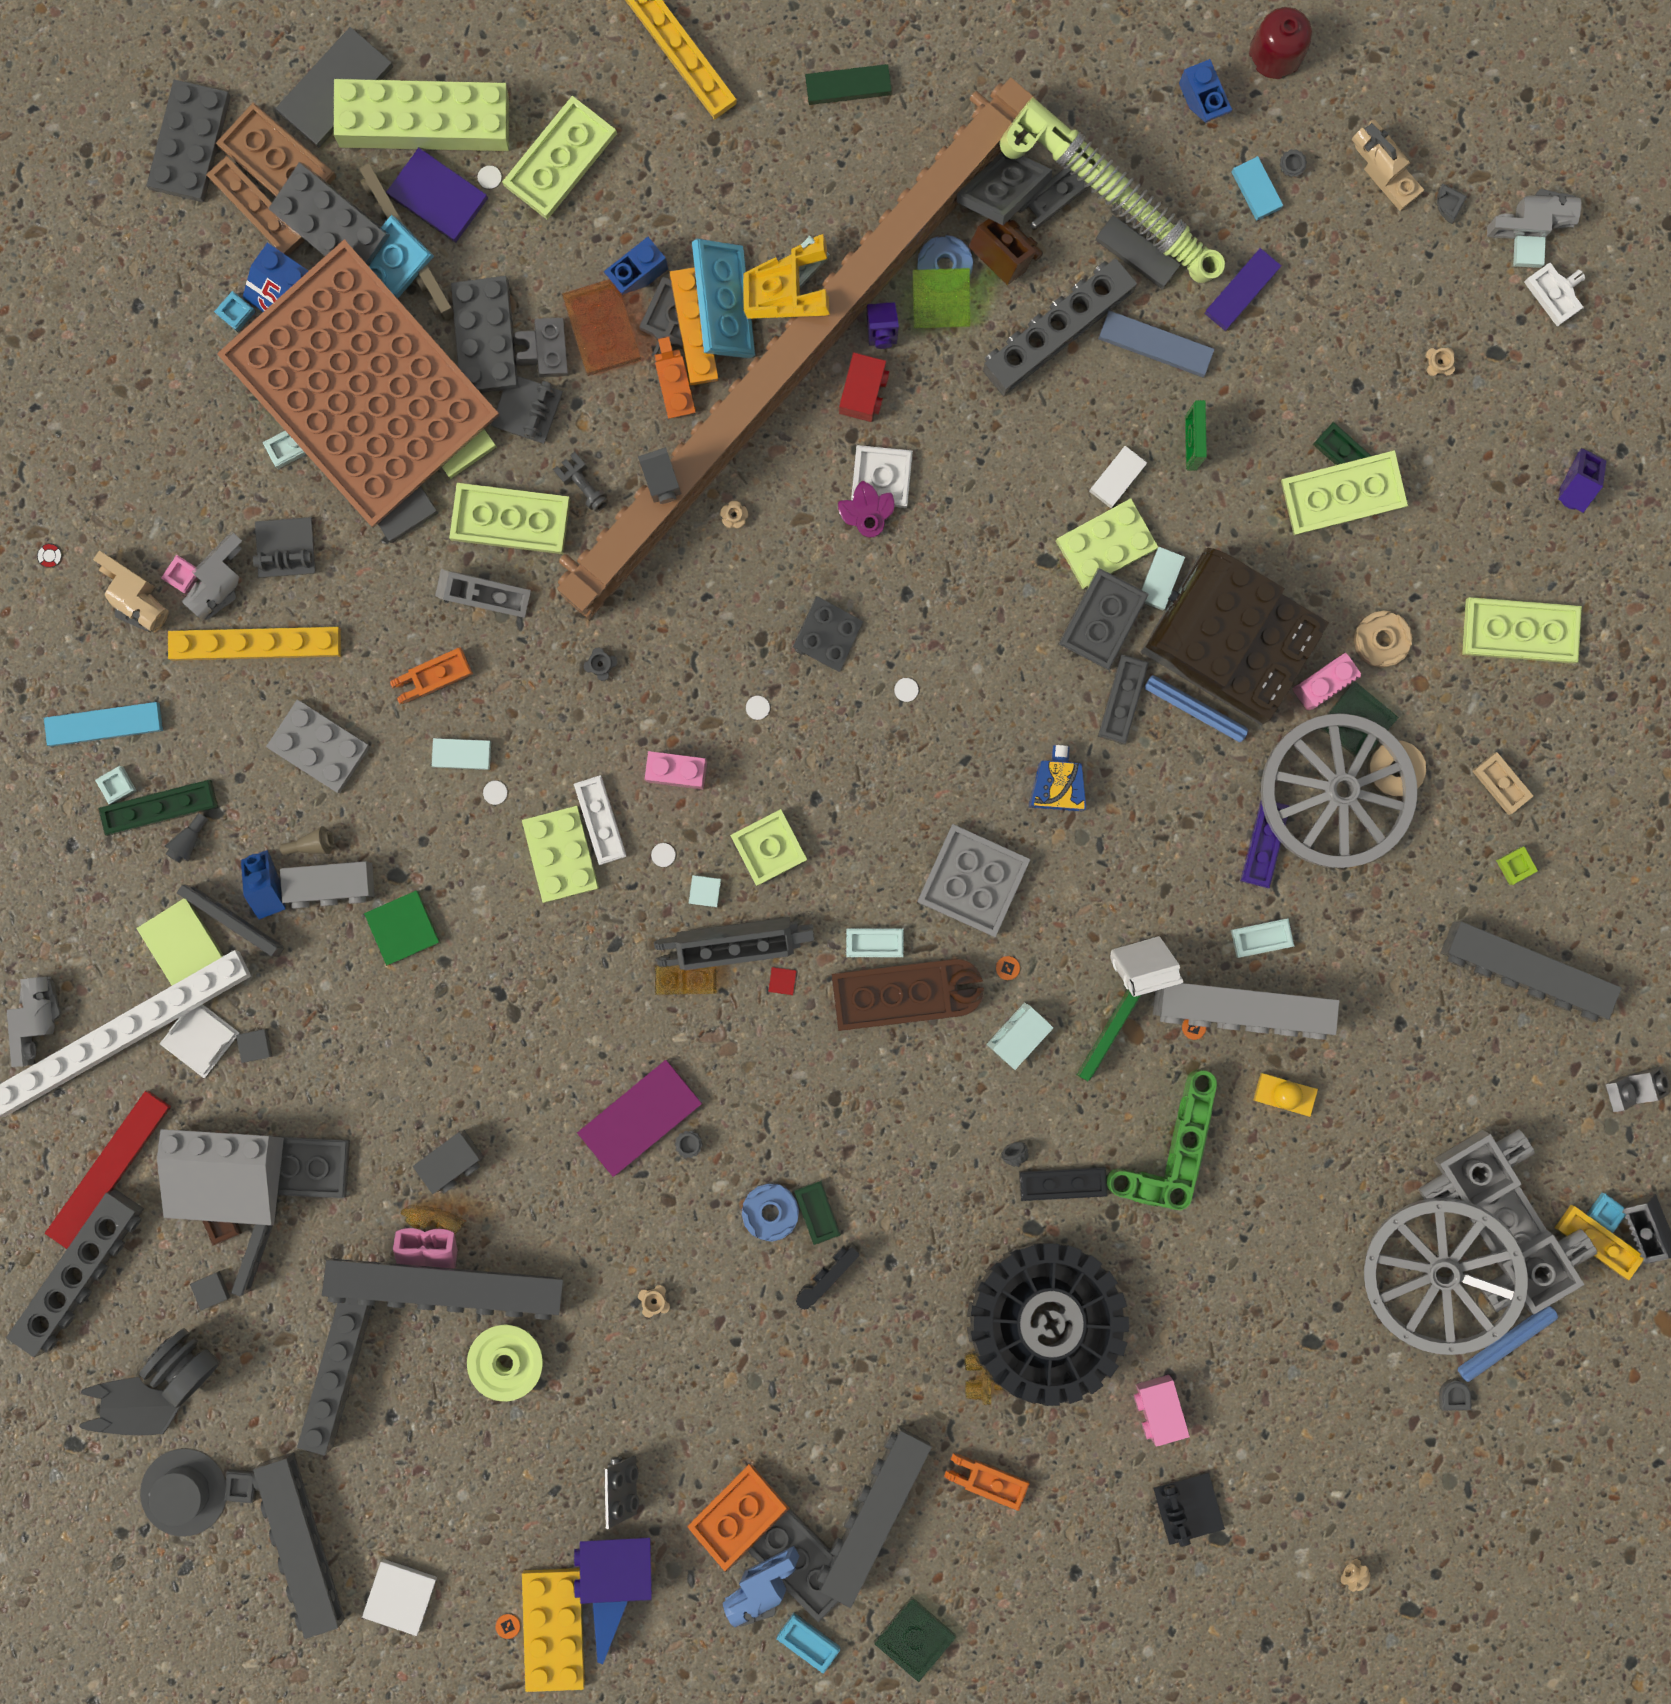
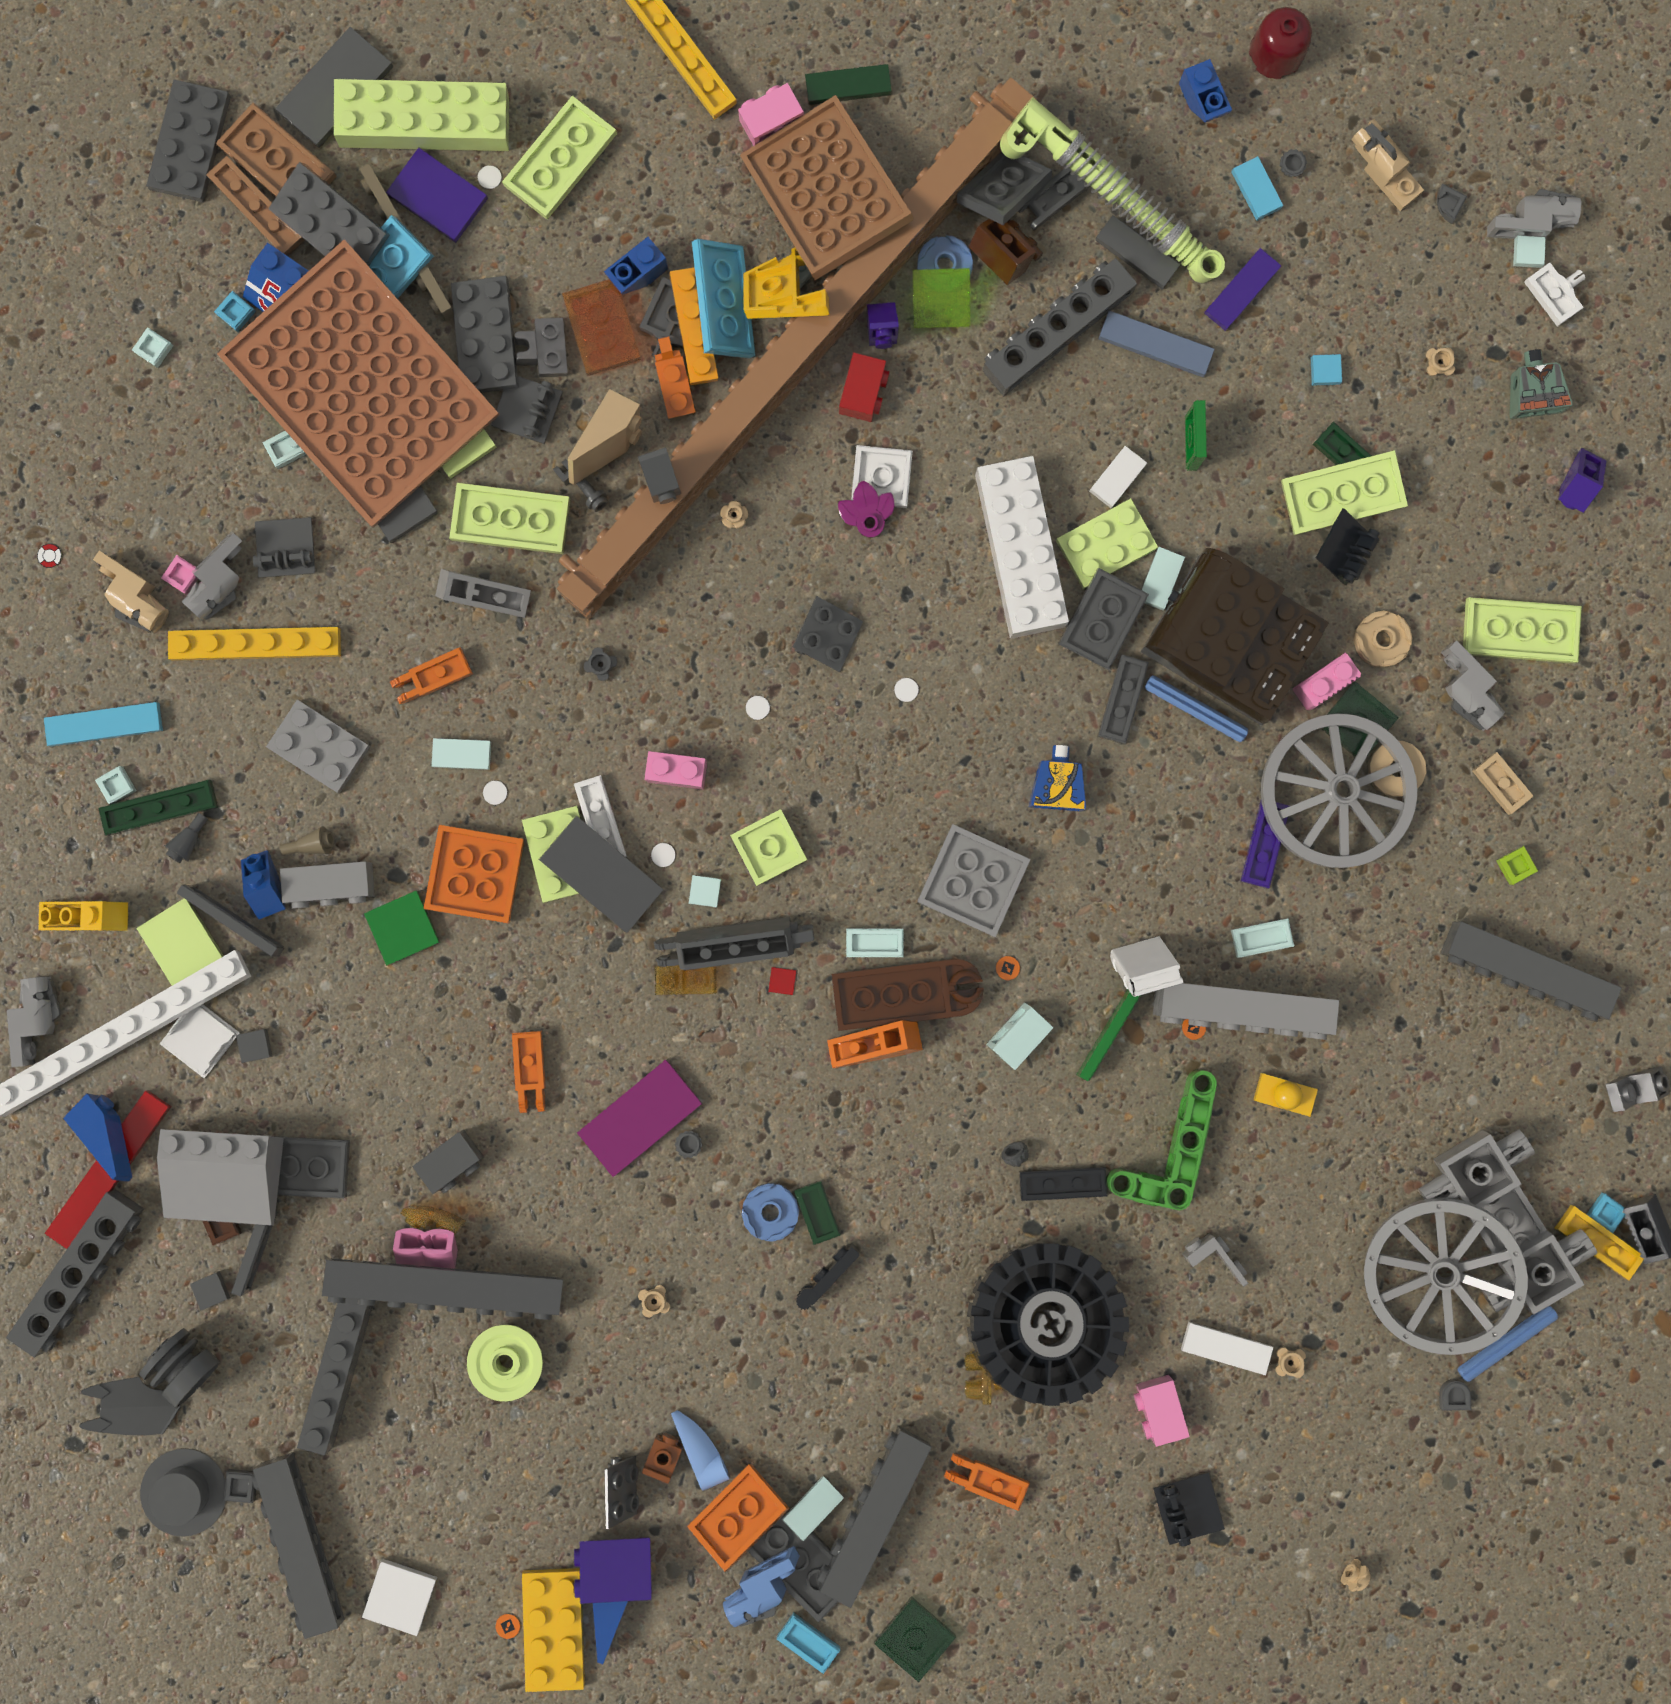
none -> yellow slope [38,901,128,931]
none -> blue slope [63,1093,133,1182]
none -> light aqua tile [132,327,174,368]
none -> orange plate [424,825,525,924]
none -> orange hinge [512,1031,546,1113]
none -> dark grey tile [538,816,664,933]
none -> tan slope [568,389,642,485]
none -> dark orange brick [642,1433,683,1484]
none -> light blue piece [671,1410,730,1491]
none -> bright pink brick [738,83,804,146]
none -> medium nougat plate [740,95,914,280]
none -> light aqua tile [782,1476,844,1541]
none -> orange slope [827,1020,923,1068]
none -> white brick [975,456,1069,639]
none -> white tile [1181,1321,1273,1375]
none -> light grey bracket [1182,1234,1248,1287]
none -> tan plate [1275,1347,1306,1378]
none -> medium azure tile [1311,354,1342,386]
none -> black hinge [1316,508,1380,585]
none -> light grey plate [1441,640,1505,731]
none -> torso [1510,349,1573,419]

